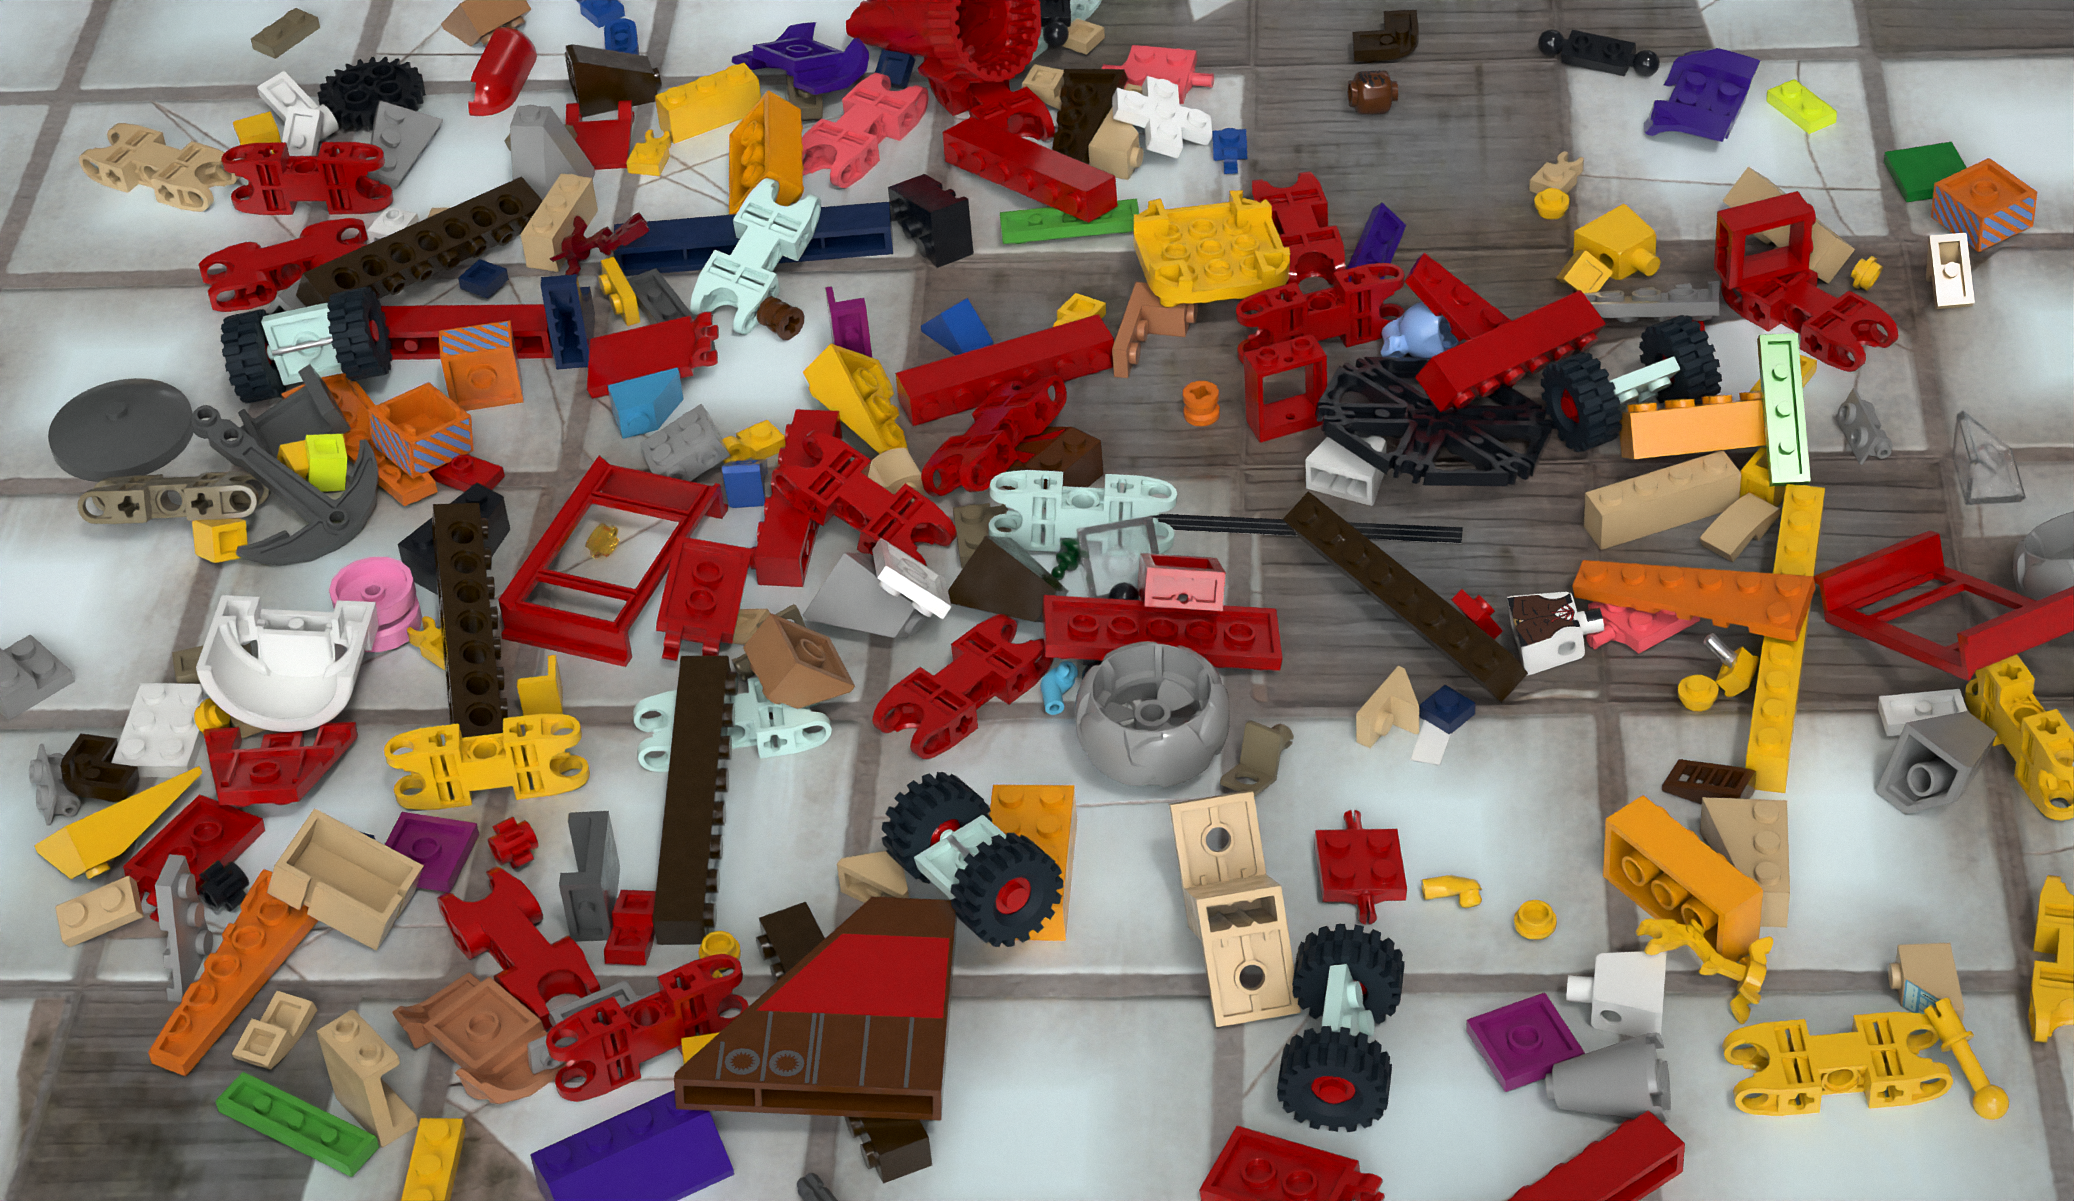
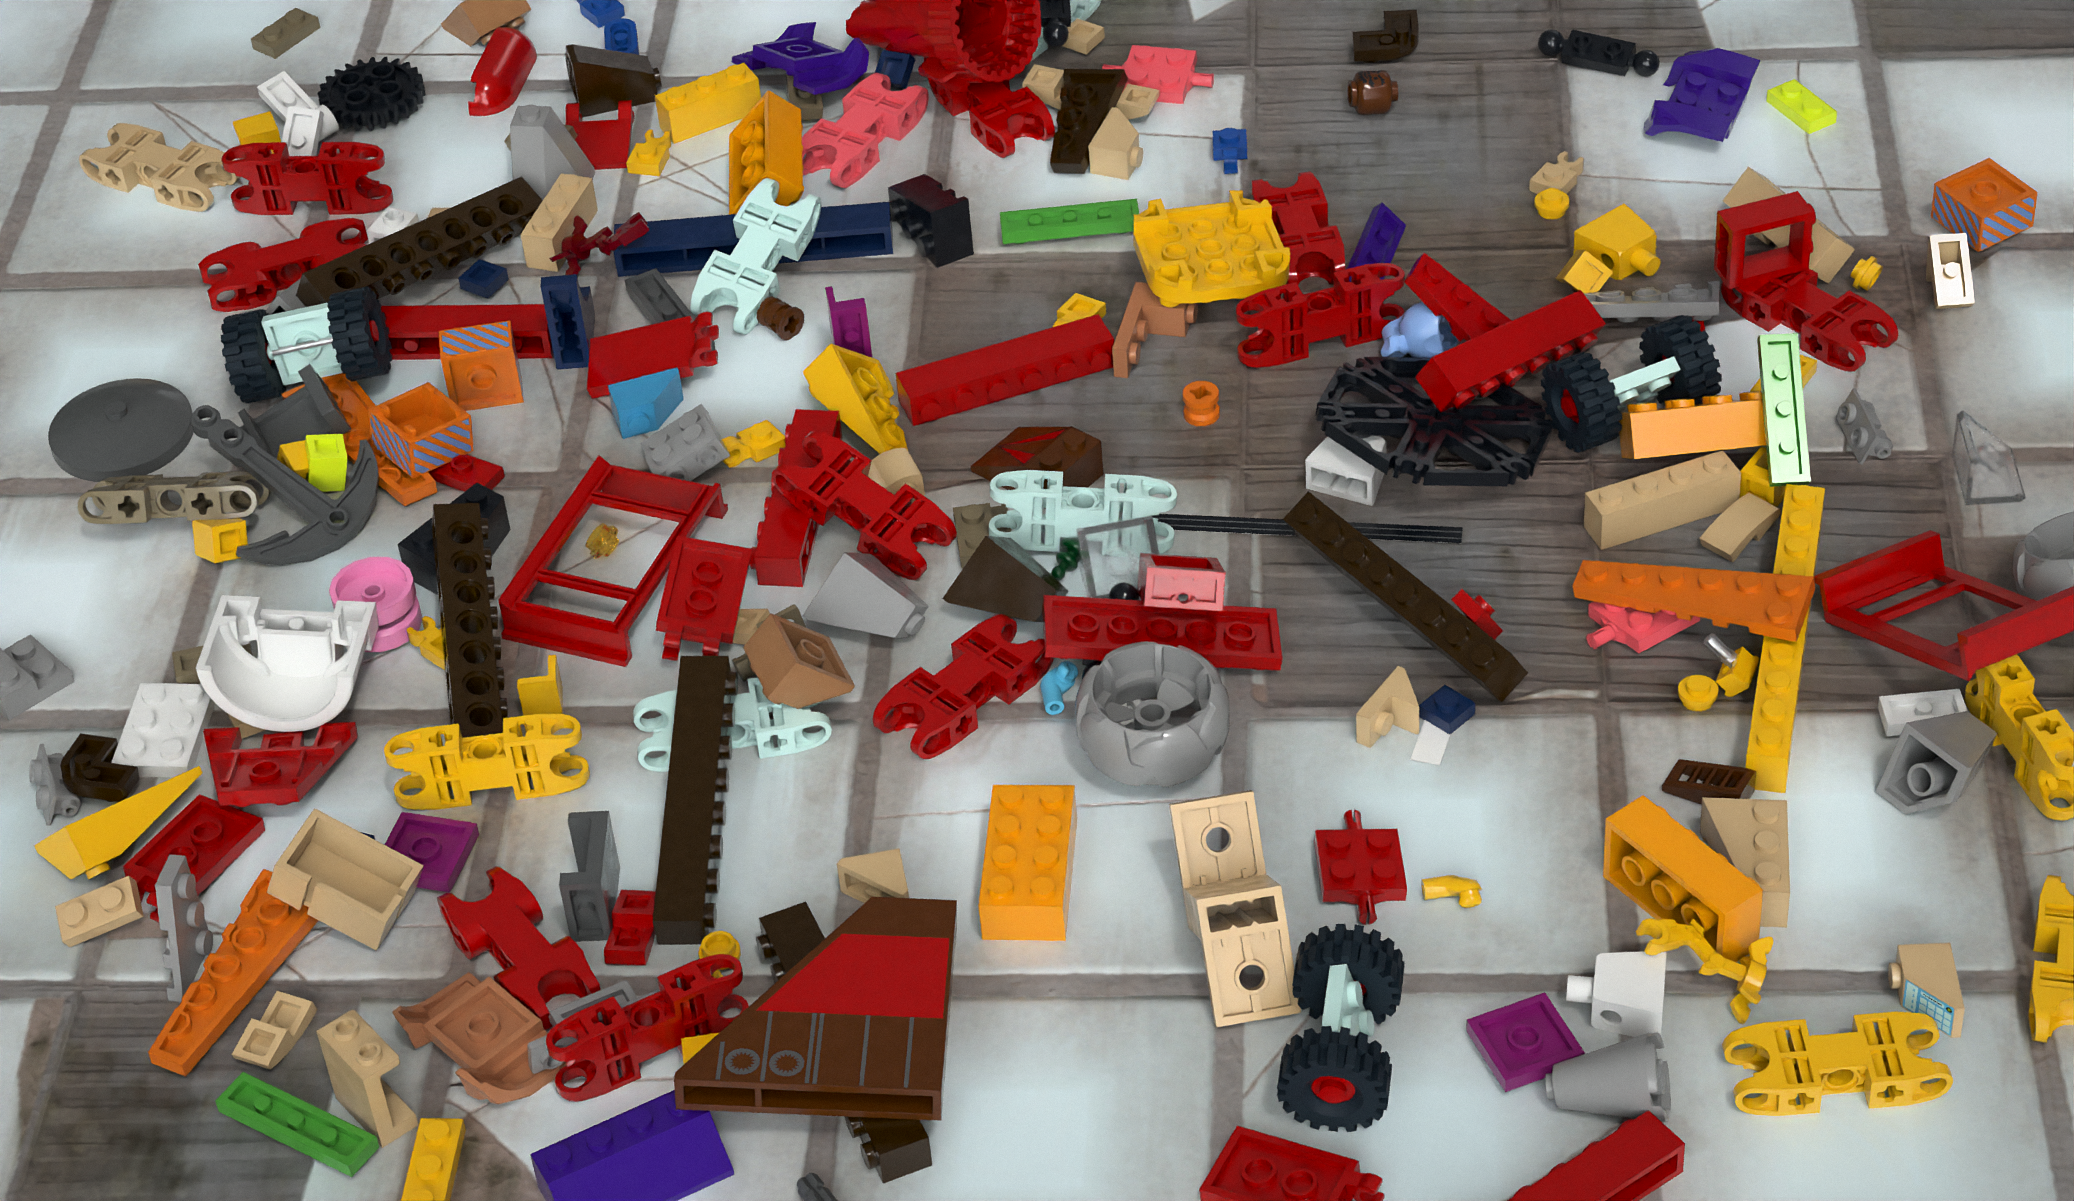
yellow plate [194,698,231,734] -> none
black gear [197,860,249,912] -> none
light grey wing [366,101,443,189] -> none
red gear [488,817,539,869] -> none
yellow plate [598,256,640,326] -> none
blue slope [722,459,768,508] -> none
white plate [872,538,952,619] -> none
black plate [882,772,1063,948] -> none
blue slope [921,298,994,355] -> none
red piece [921,375,1067,497] -> none
red brick [942,117,1118,223] -> none
white plate [1112,76,1213,158] -> none
dark tan bracket [1220,720,1294,797] -> none
red window [1243,334,1327,443] -> none
torso [1507,592,1604,676] -> none
yellow plate [1514,900,1557,940] -> none
green tile [1884,141,1967,202] -> none
yellow pin [1924,997,2009,1120] -> none

